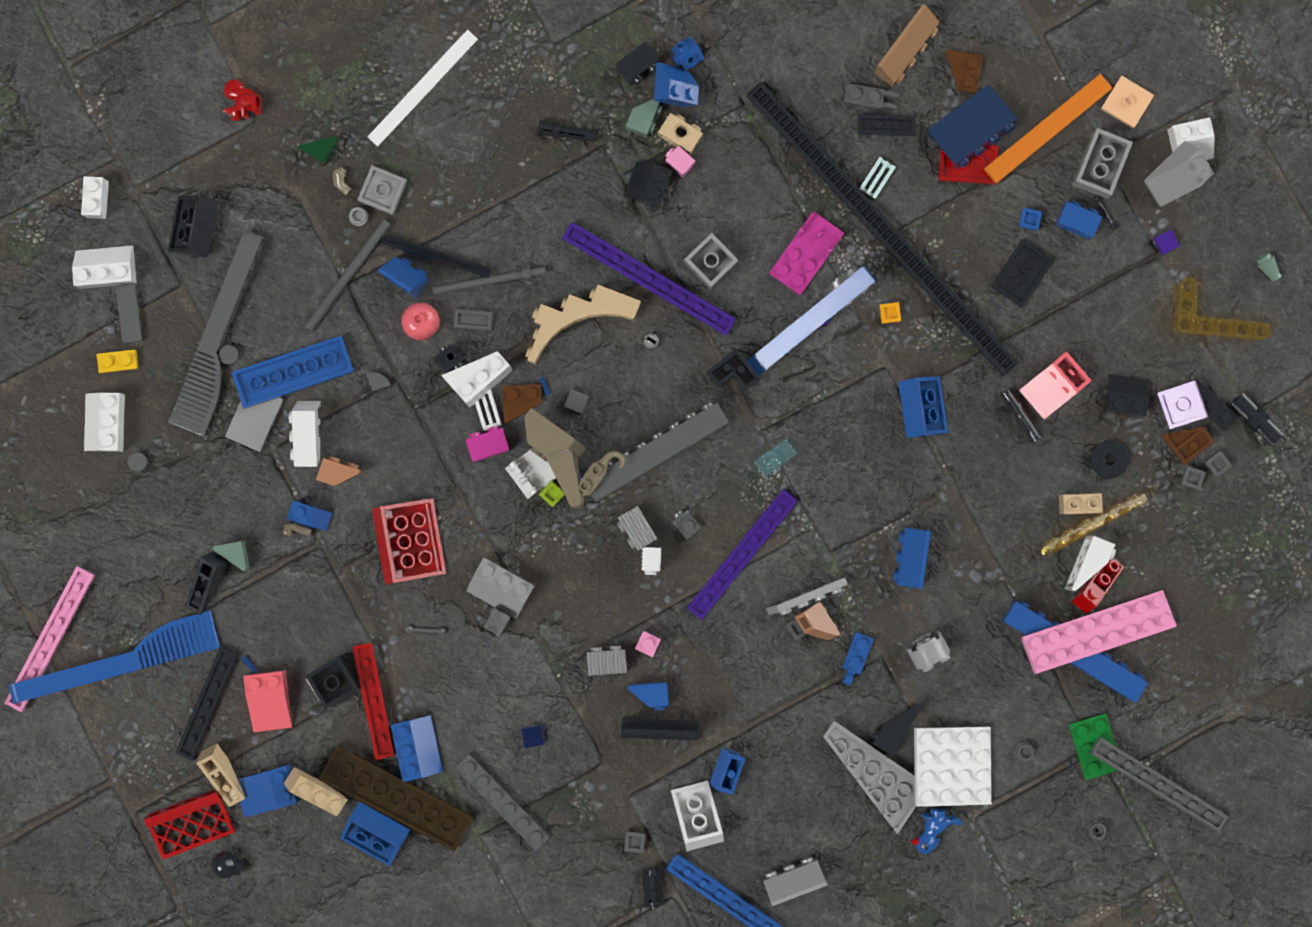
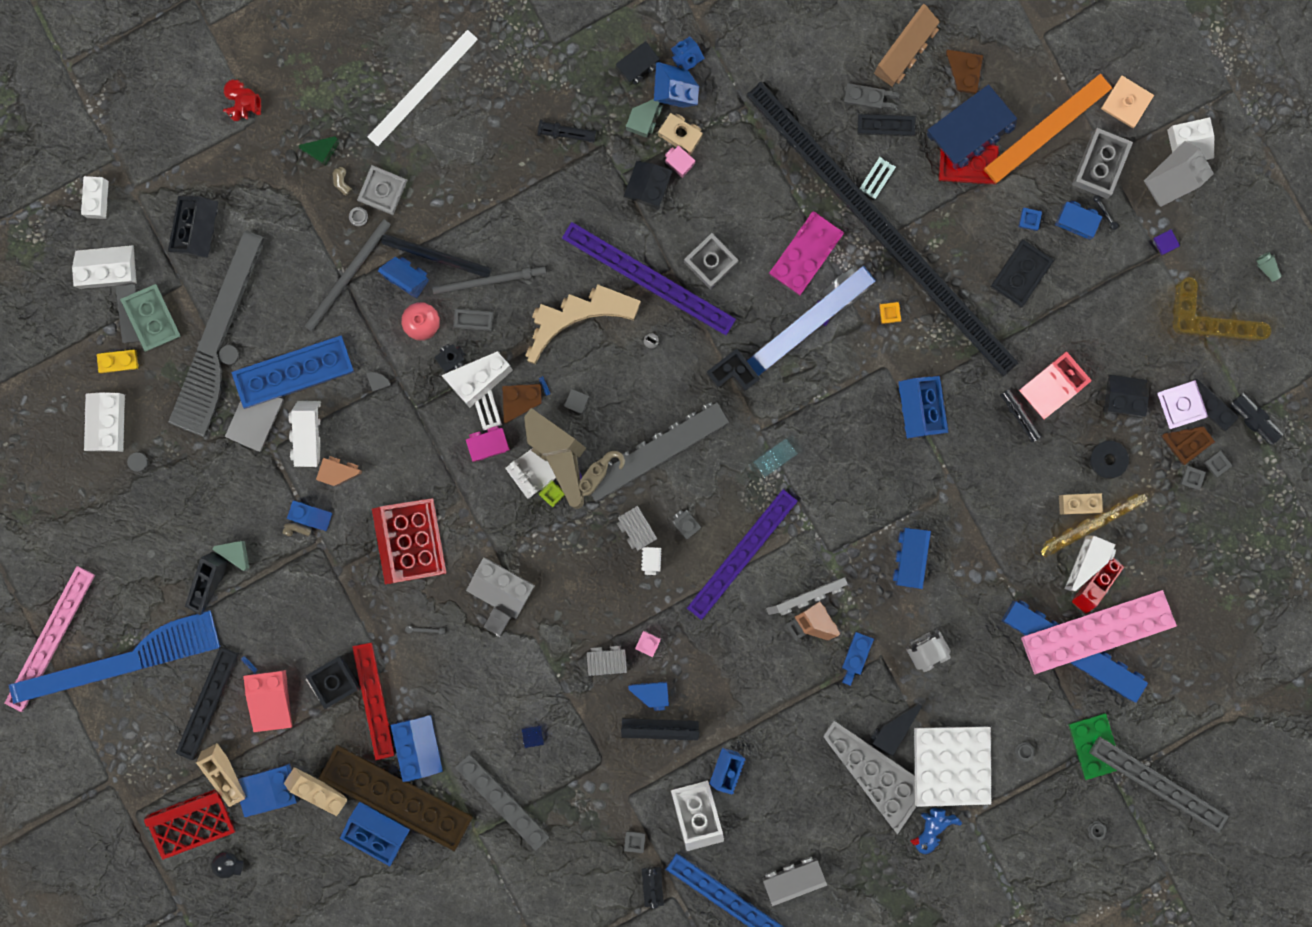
none -> sand green plate [120,284,181,352]

